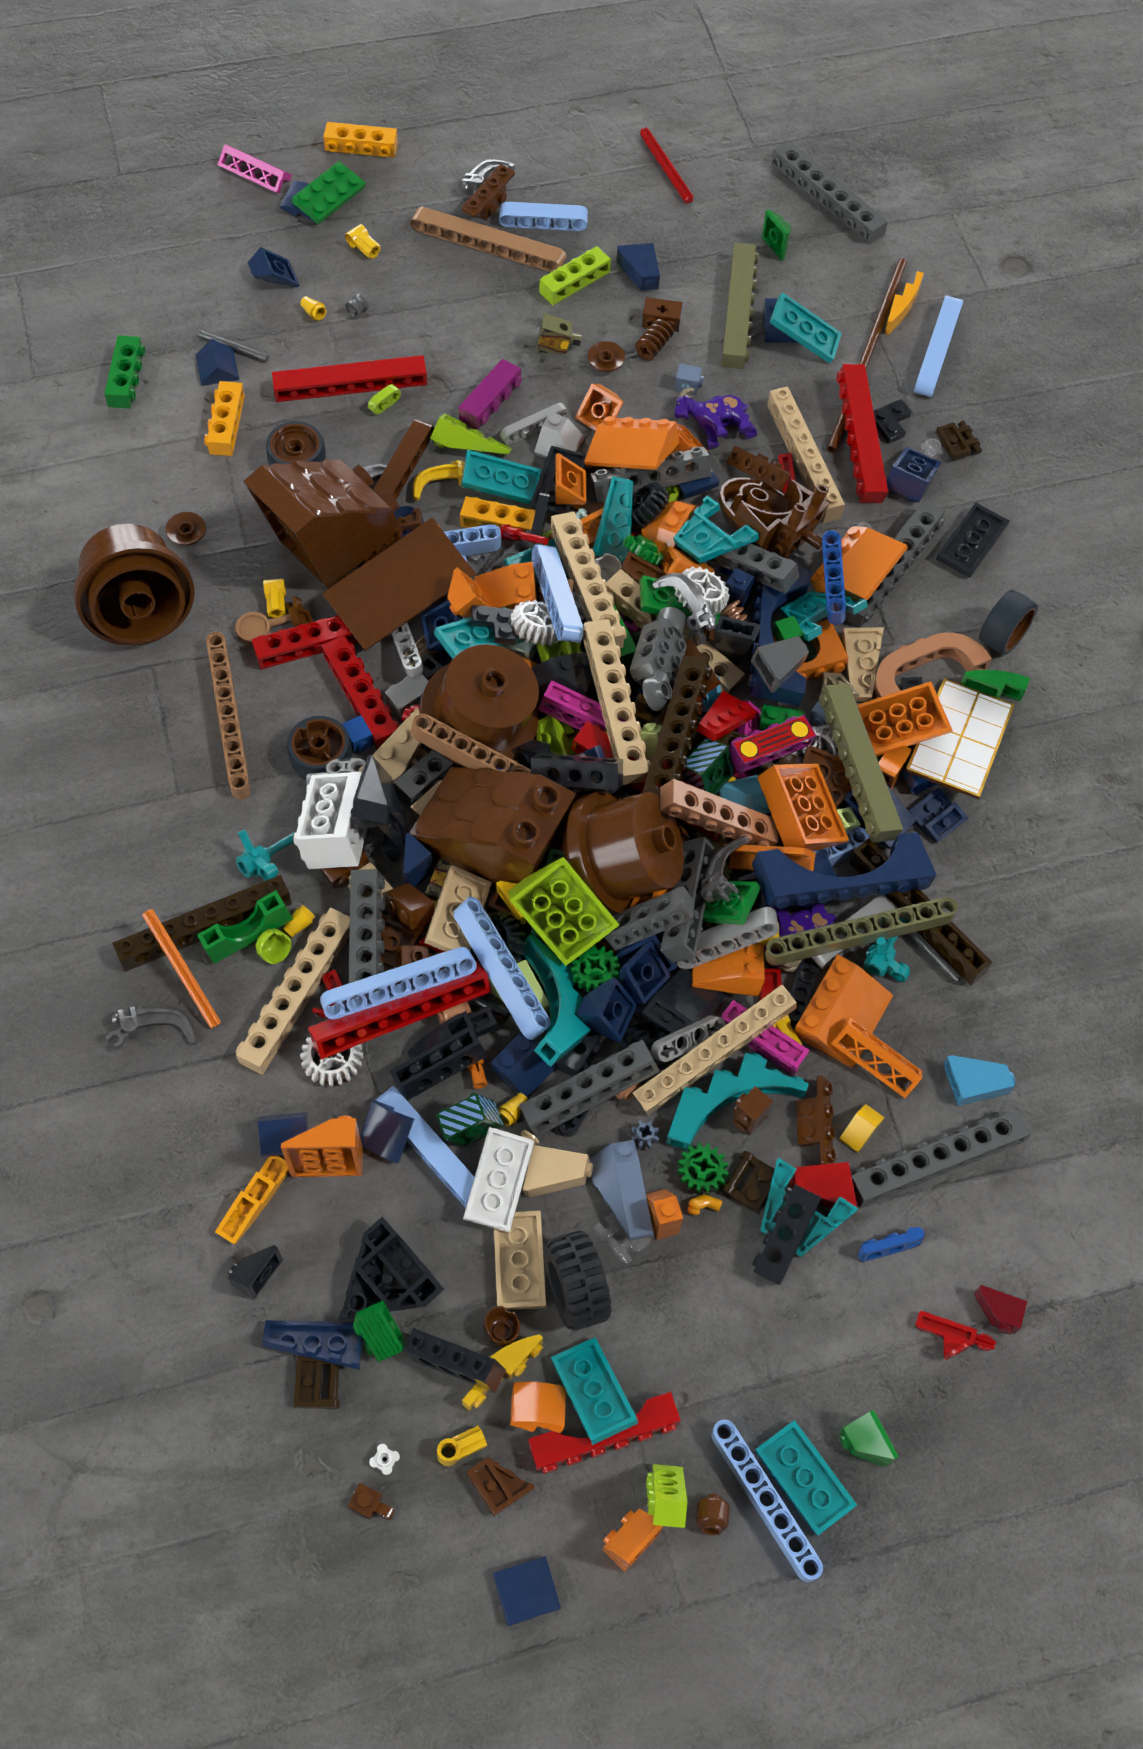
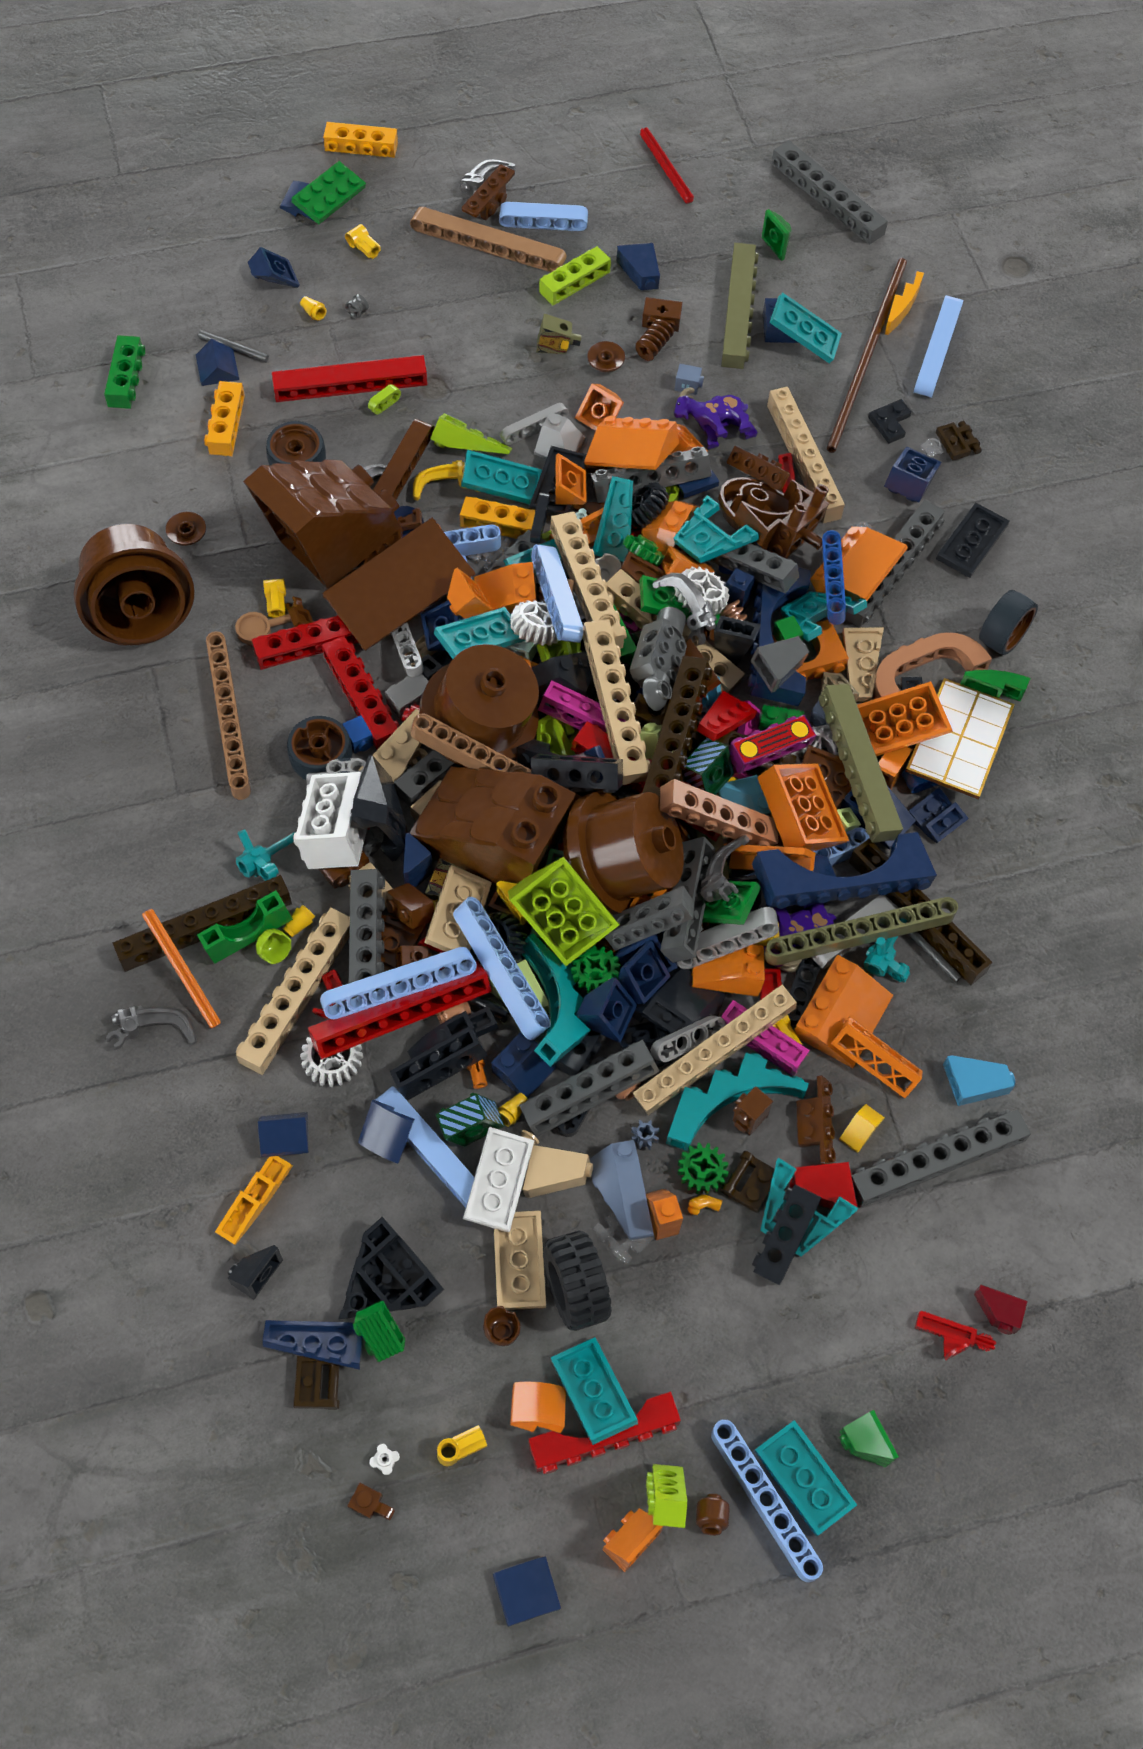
fence [218,144,292,193] -> none
orange slope [281,1116,363,1177] -> none
black brick [402,1328,506,1393] -> none
magenta brick [458,358,522,430] -> none
yellow slope [462,1334,543,1411] -> none
reddish brown wing [466,1457,535,1517] -> none
black plate [470,605,516,645] -> none
red pin [499,524,548,545] -> none
red brick [836,364,888,503] -> none
blue hinge [858,1226,925,1263] -> none

